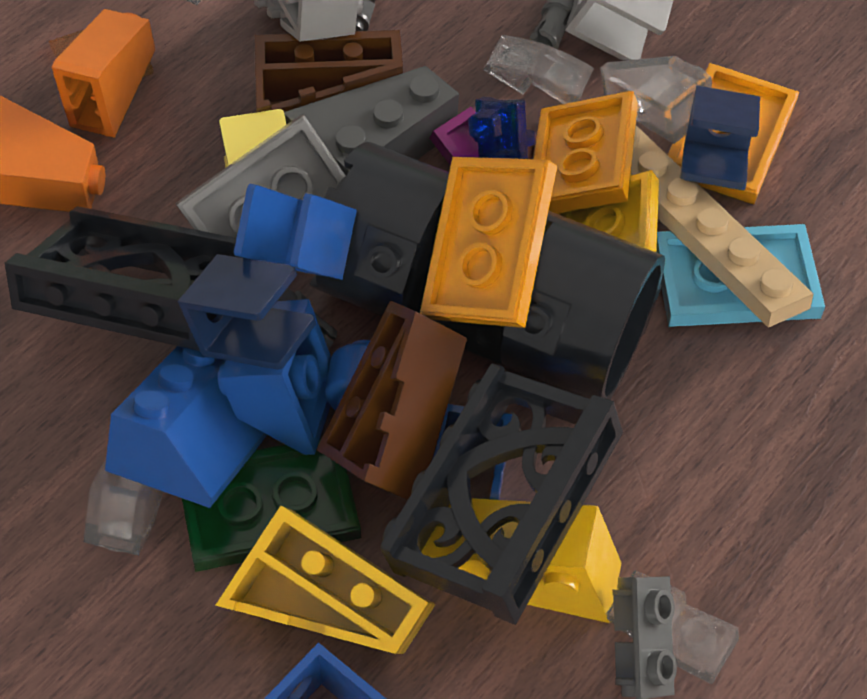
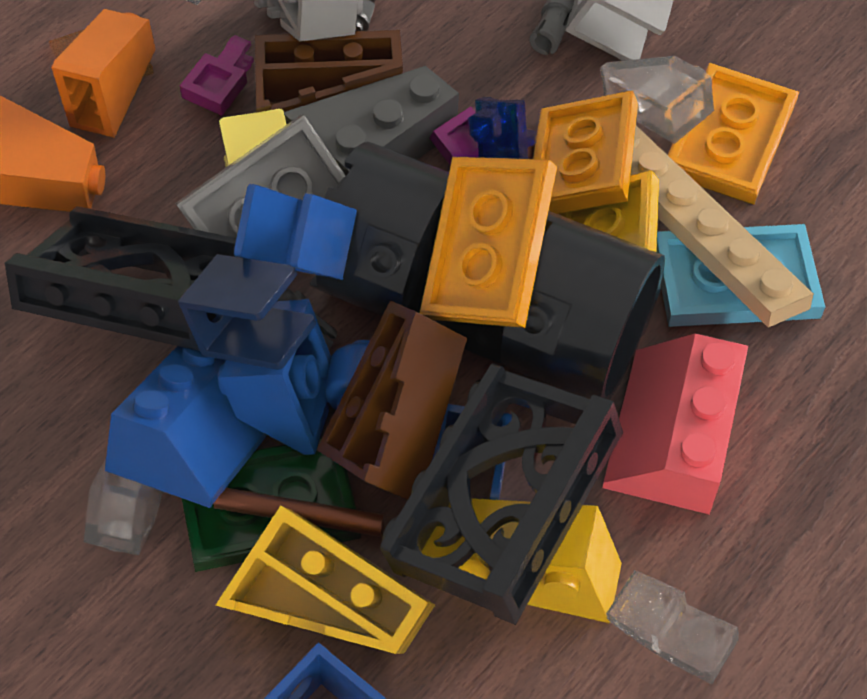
clear slope [483,35,594,104] -> none
dark grey hinge [612,576,677,699] -> none
dark blue piece [680,85,760,190] -> none
none -> magenta plate [179,35,254,116]
none -> copper bar [214,488,385,537]
none -> coral slope [602,333,748,515]

